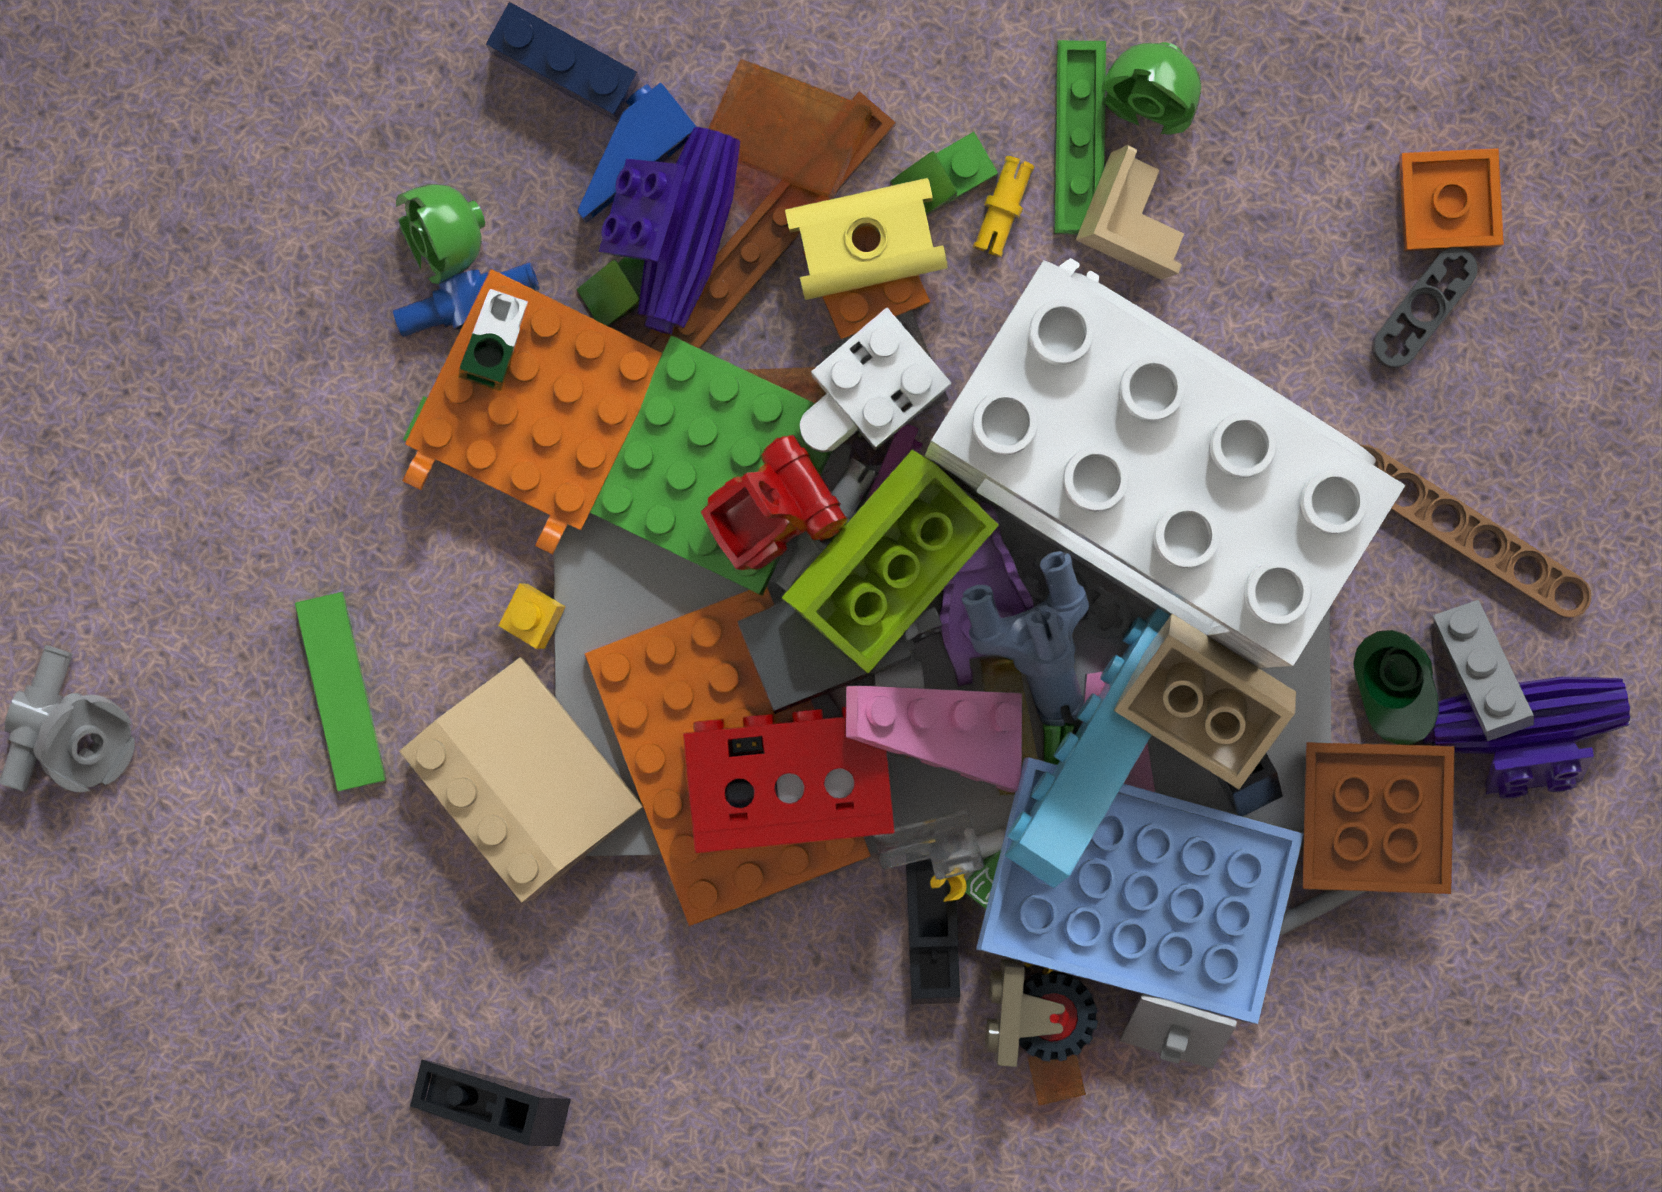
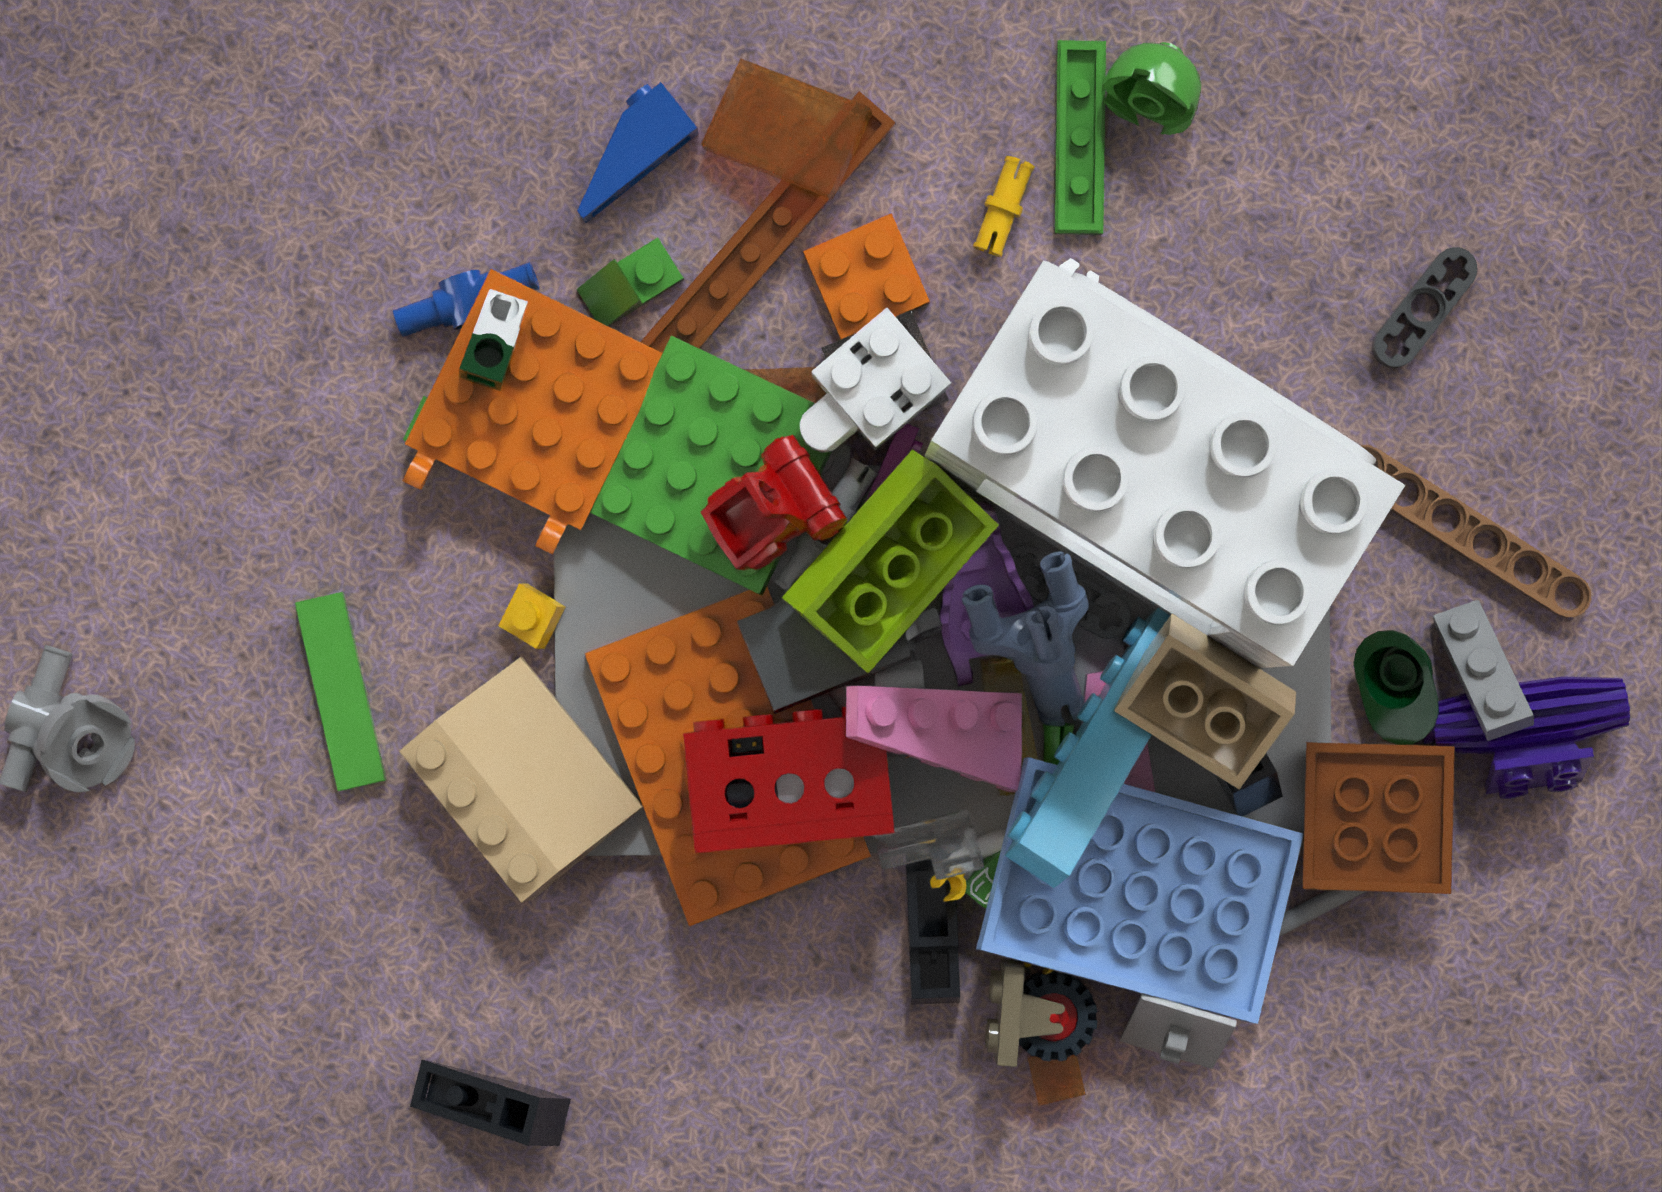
bright green cylinder [396,184,485,284] -> none
dark blue brick [486,2,640,122] -> none
dark purple plate [598,127,740,335] -> none
light yellow piece [785,178,948,300] -> none
bright green slope [890,132,998,216] -> none
tan panel [1076,145,1184,280] -> none
orange plate [1399,148,1504,252] -> none

